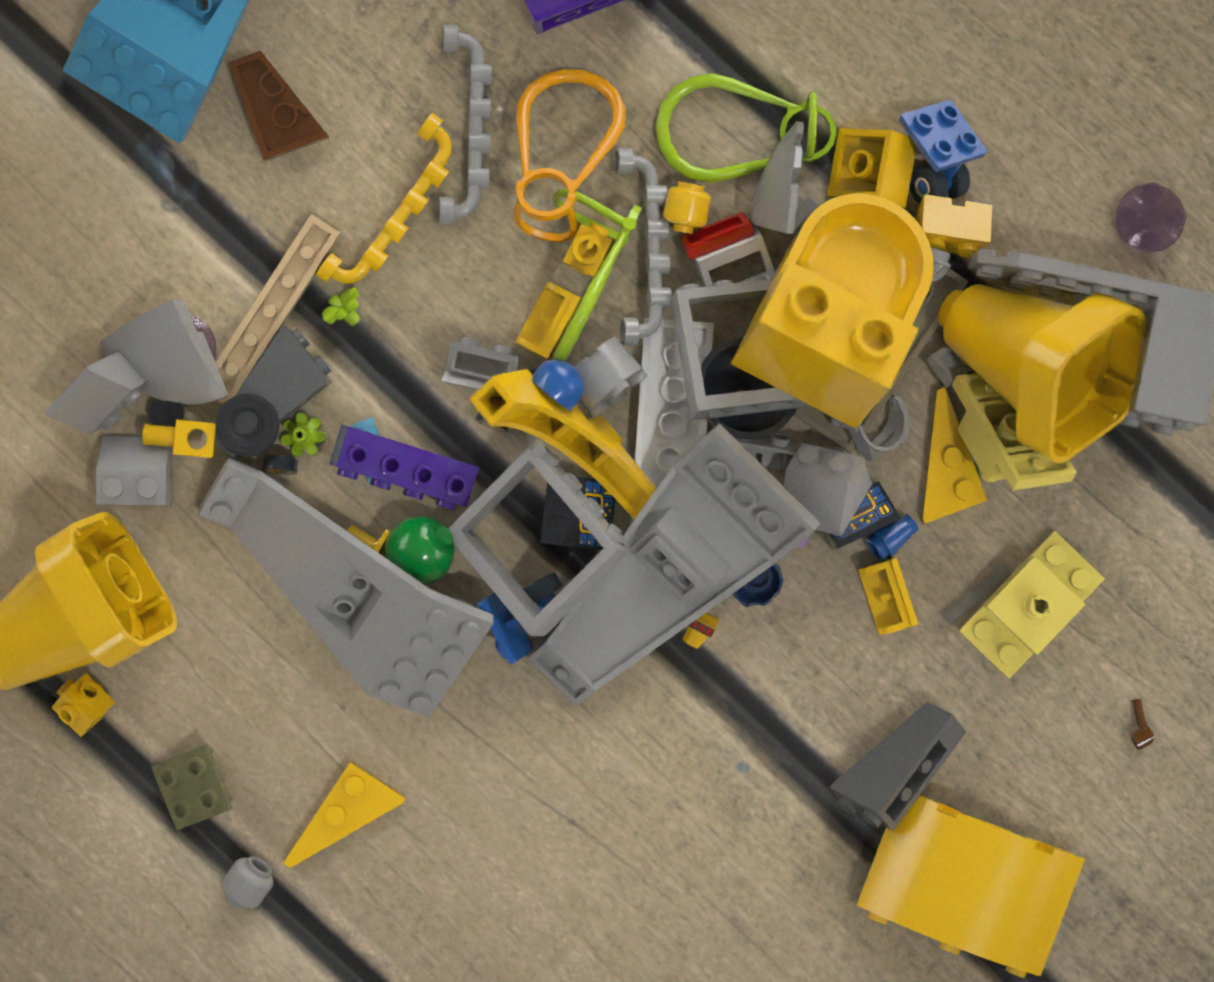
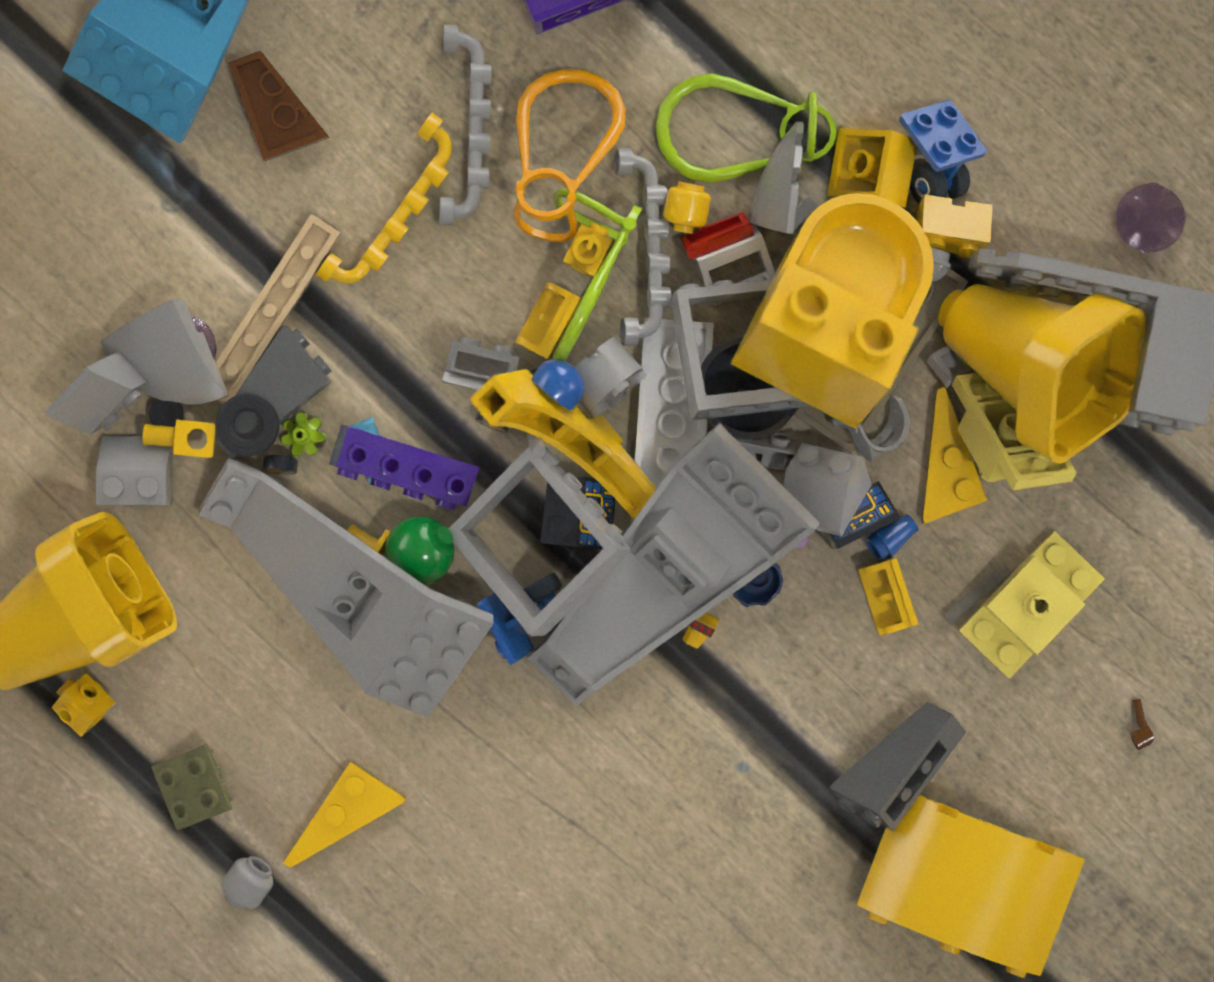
lime plant [322,287,360,326] -> none

